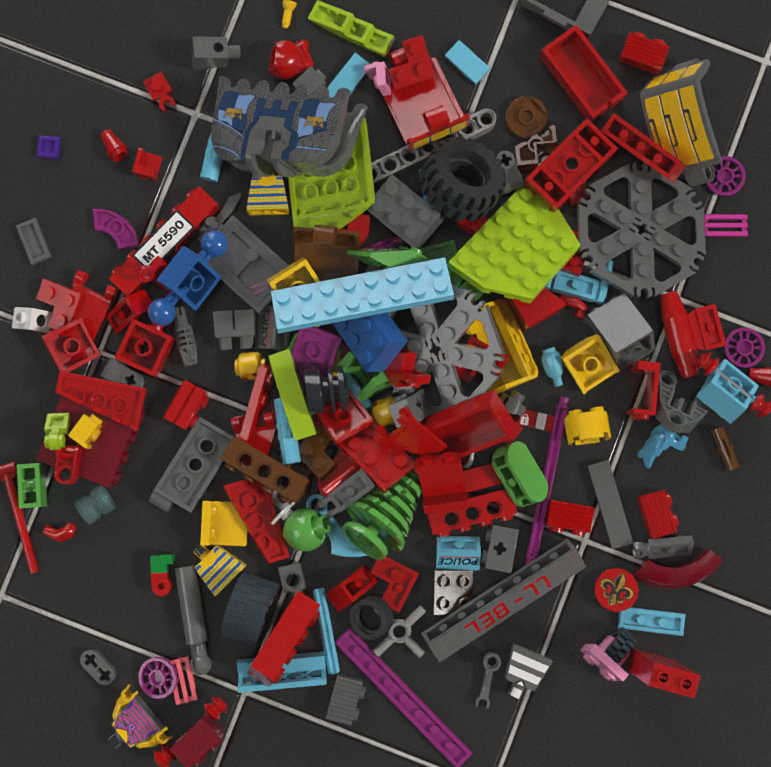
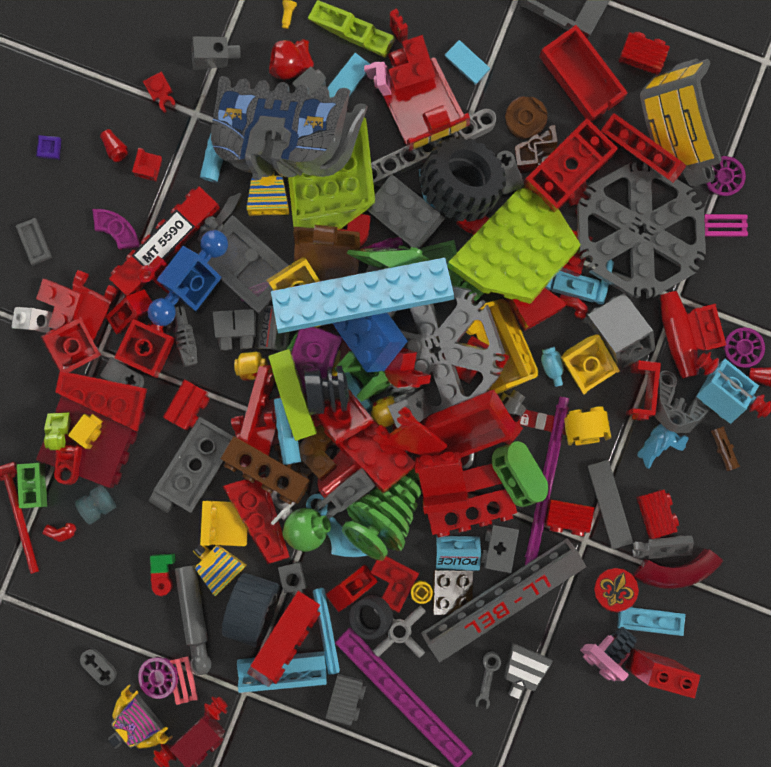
none -> red tile [390,8,408,43]
none -> yellow wheel [411,581,433,604]

